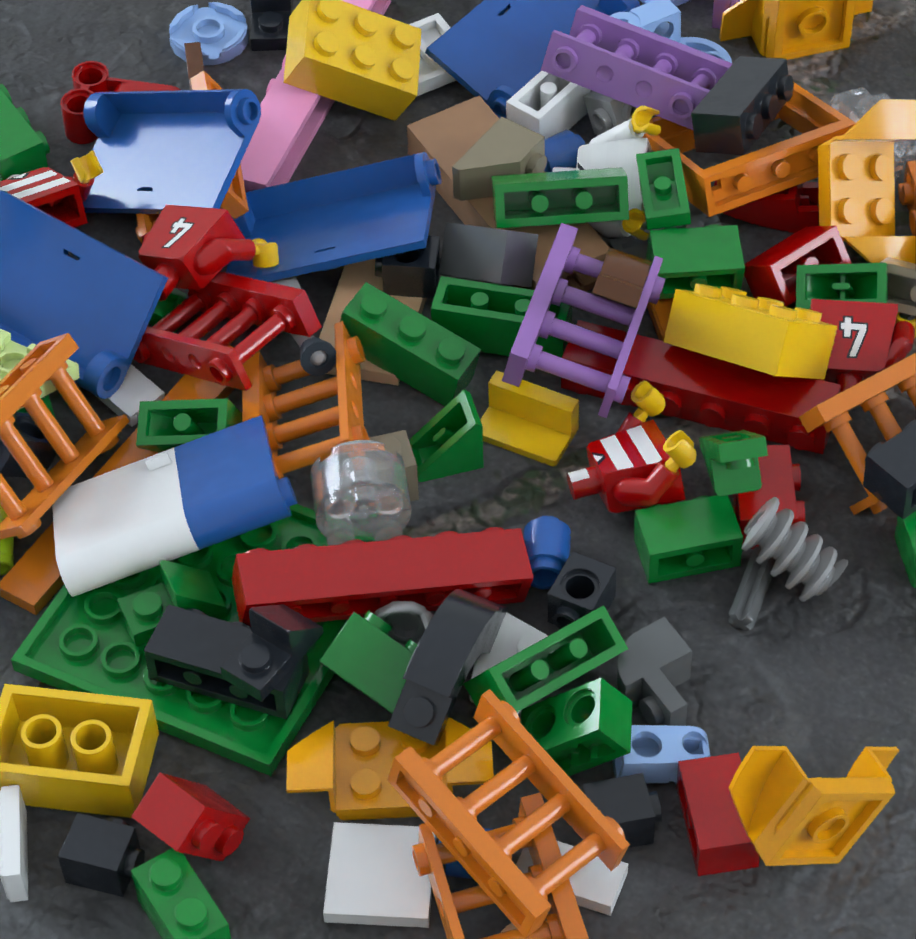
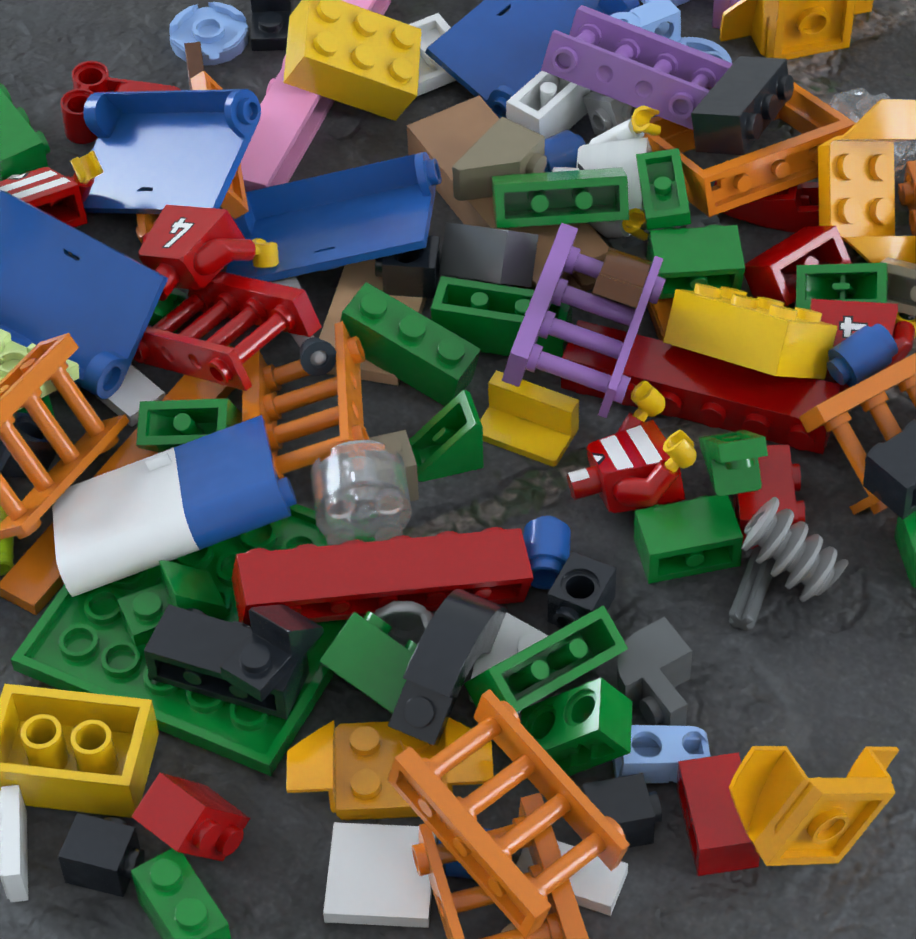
none -> blue brick [827,323,898,387]

